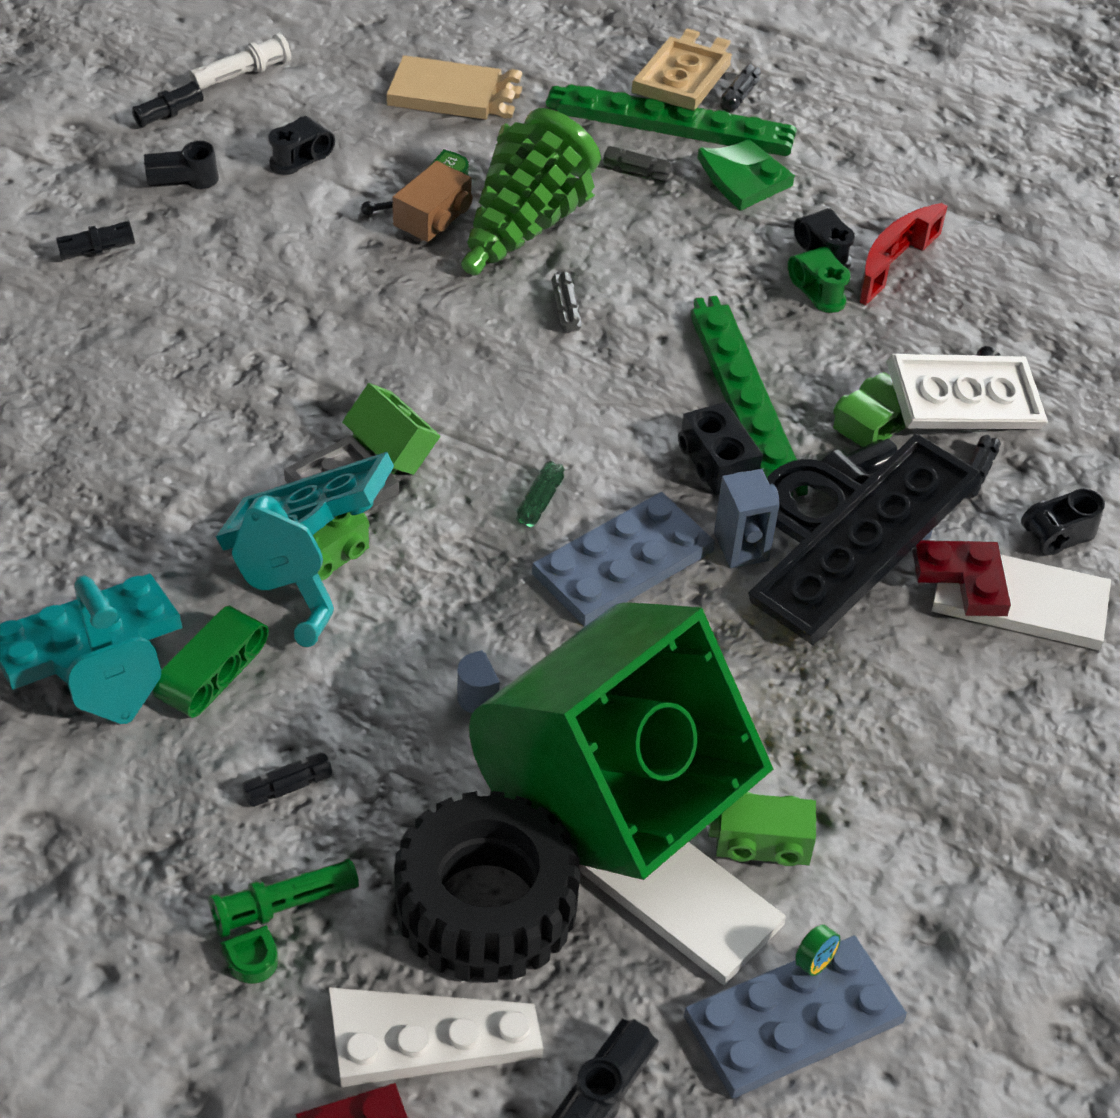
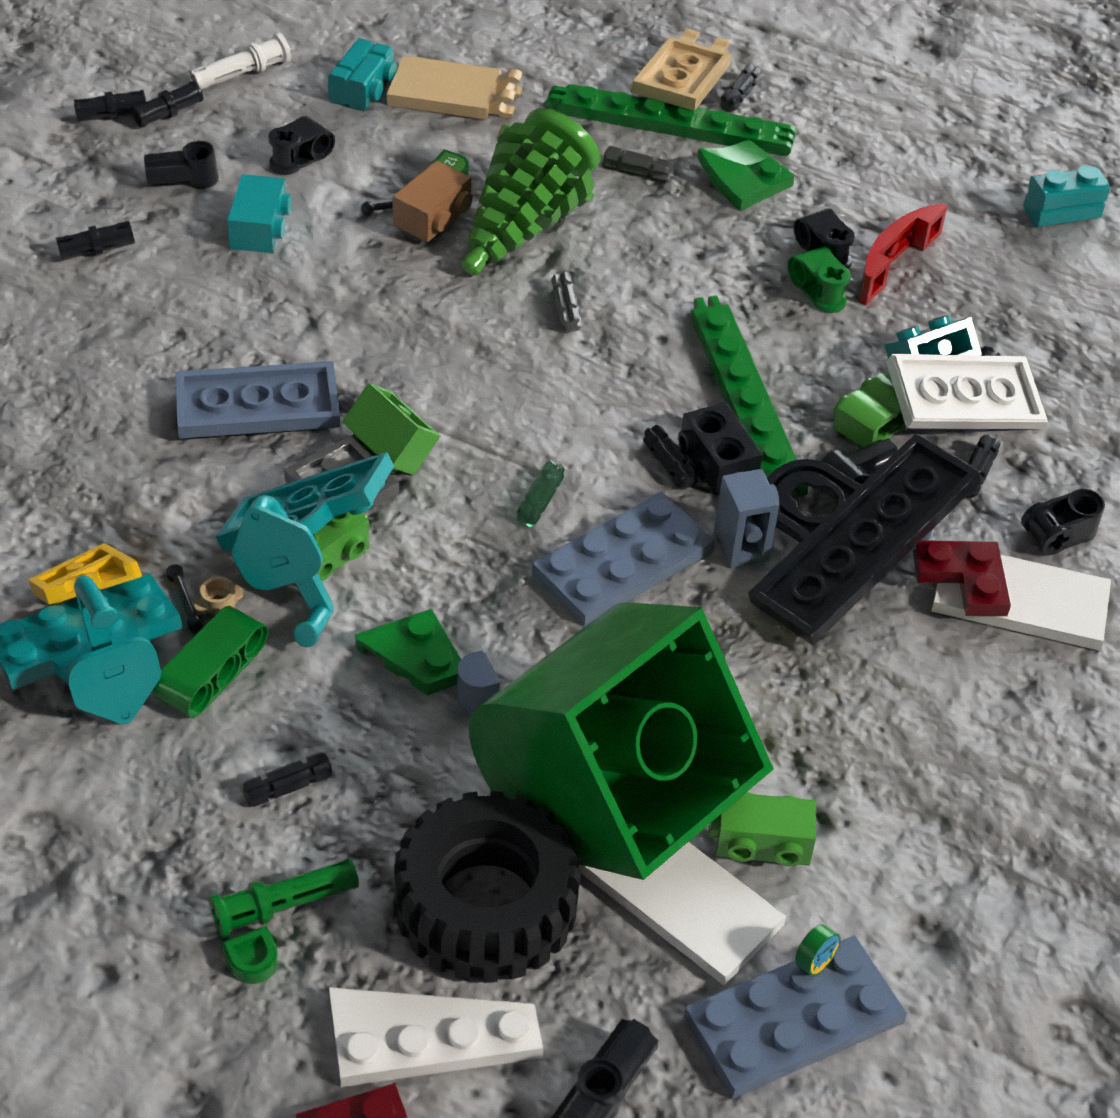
none -> yellow wing [28,543,142,605]
none -> black pin [74,89,146,122]
none -> black hinge [166,564,204,631]
none -> sand blue plate [175,361,340,439]
none -> tan plate [194,576,243,616]
none -> teal brick [227,174,292,253]
none -> teal brick [328,38,397,112]
none -> green wing [355,609,461,695]
none -> black axle [643,425,699,489]
none -> teal brick [884,315,981,358]
none -> teal brick [1023,165,1110,227]

